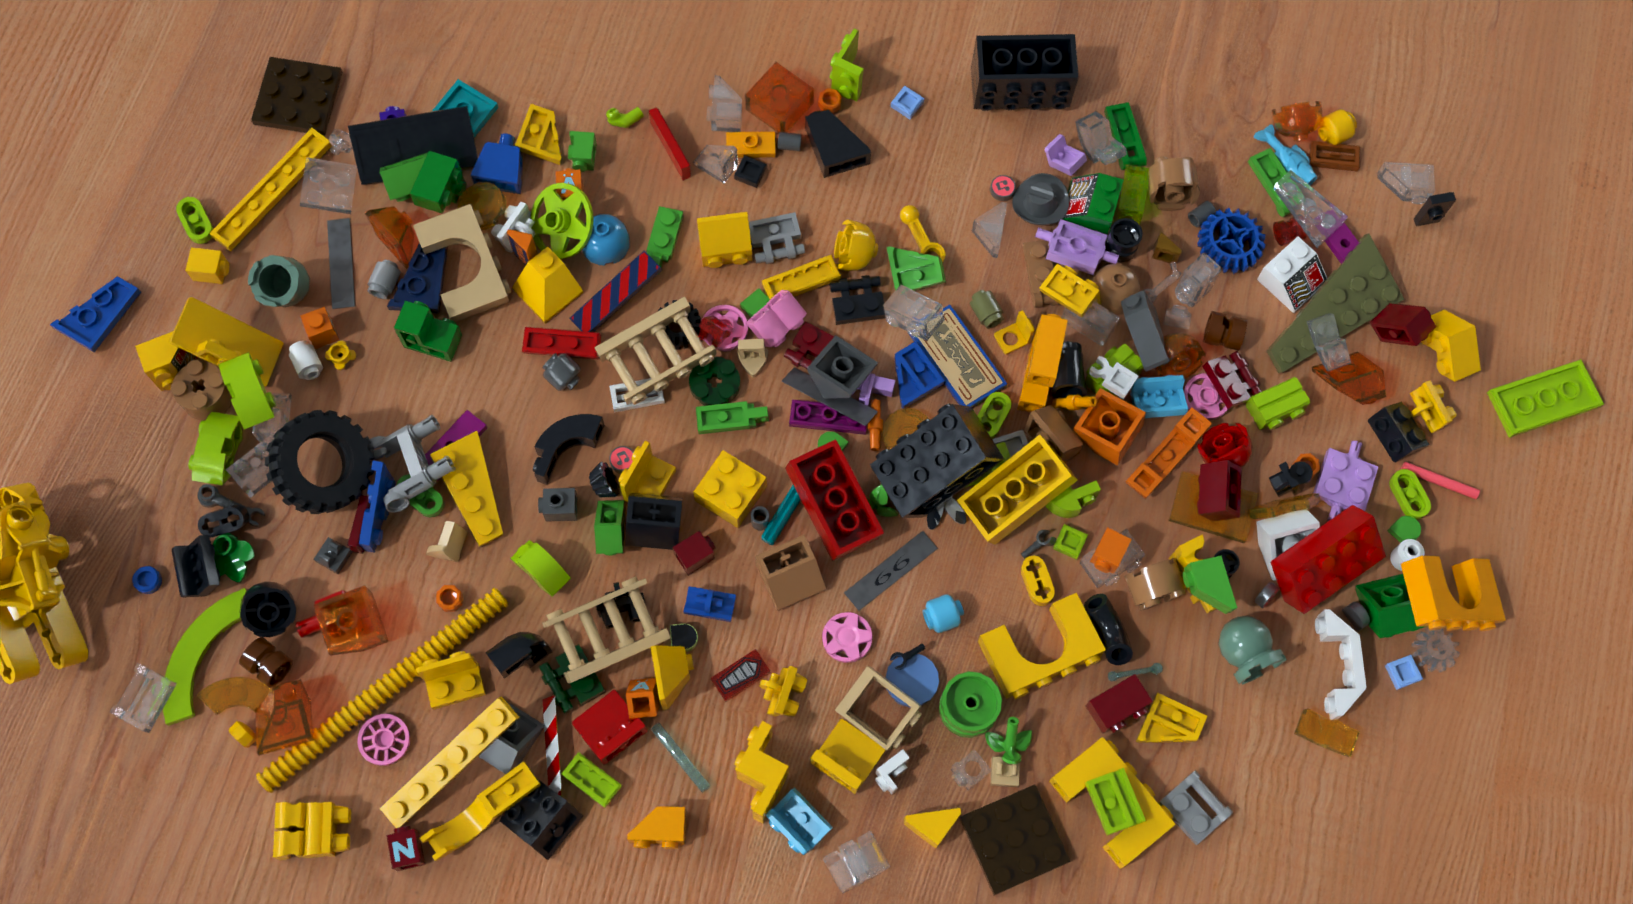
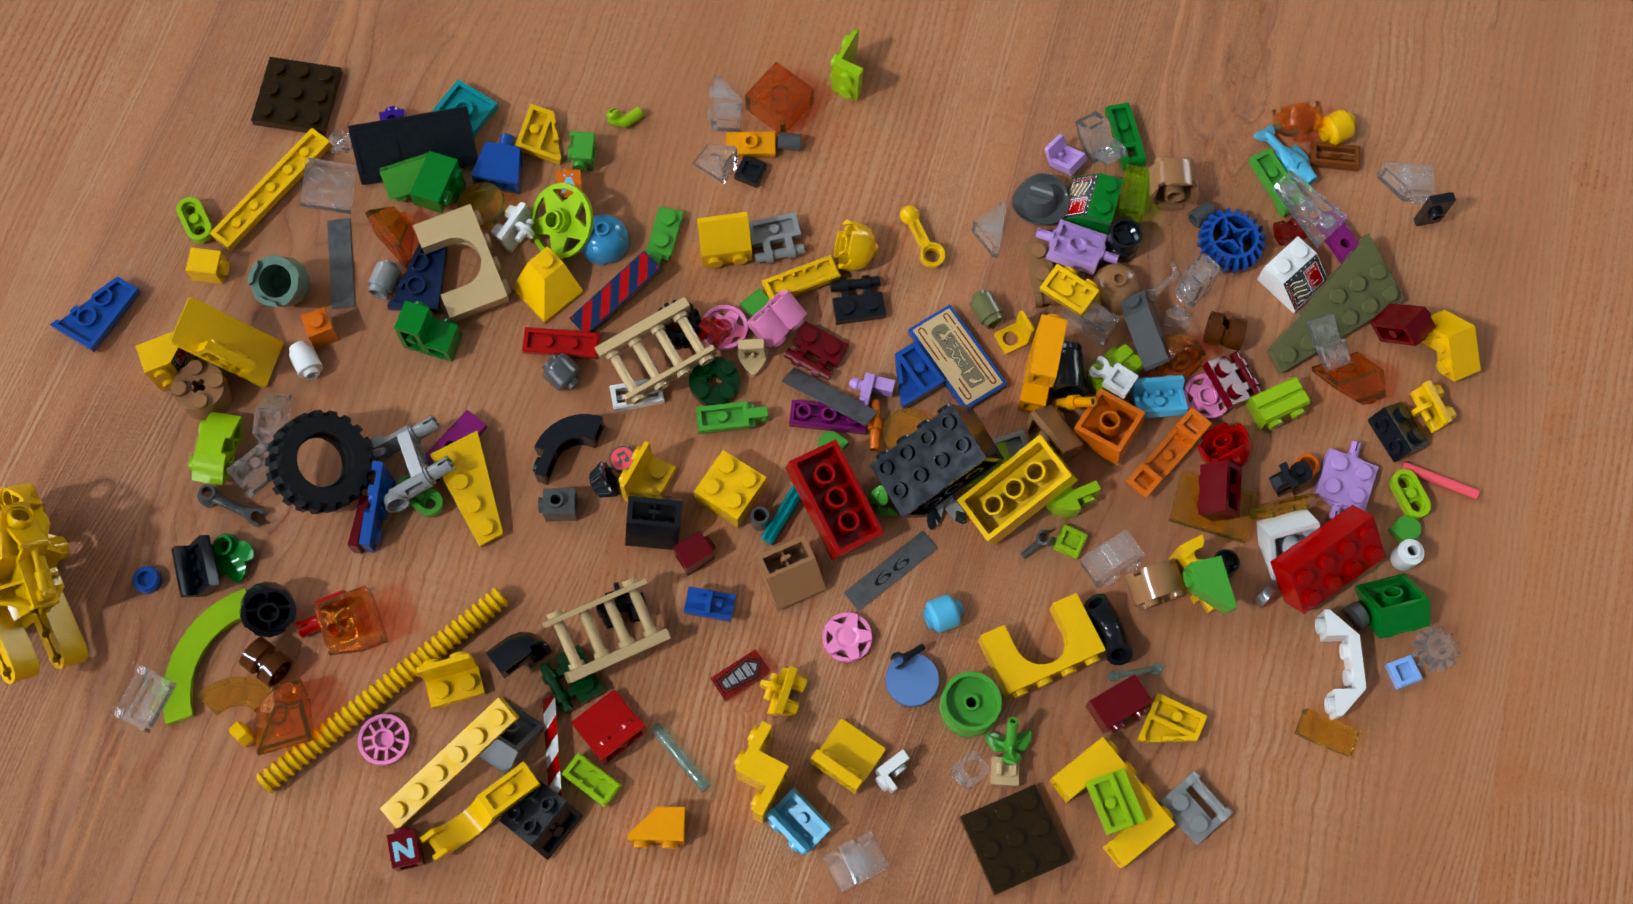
black beam [198,505,249,537] -> none
lime brick [219,352,277,430] -> none
yellow hips [273,802,351,861] -> none
dark grey tile [314,537,353,574] -> none
yellow plate [325,341,356,370] -> none
tan tile [426,521,468,562] -> none
orange tile [436,585,463,612] -> none
orange slope [507,229,538,266] -> none
lime brick [510,540,571,597] -> none
bright green slope [594,500,625,556] -> none
orange brick [626,678,660,719] -> none
red tile [649,107,691,180] -> none
yellow slope [650,645,694,710] -> none
black tile [670,624,698,652] -> none
black slope [805,110,871,178] -> none
dark grey slope [807,335,878,399] -> none
orange tile [818,88,842,113] -> none
tan window [835,666,922,751] -> none
clear brick [883,285,945,341] -> none
bright green wing [887,246,946,295] -> none
light blue tile [890,86,924,119] -> none
yellow slope [903,808,961,848] -> none
black brick [971,34,1079,111] -> none
lime plate [978,392,1011,439] -> none
tile [990,175,1016,201] -> none
yellow beam [1021,555,1055,606] -> none
orange brick [1090,527,1132,574] -> none
pearl gold slope [1152,232,1182,264] -> none
sand green tile [1218,616,1287,685] -> none
light orange arch [1401,555,1506,631] -> none
lime tile [1487,360,1604,438] -> none

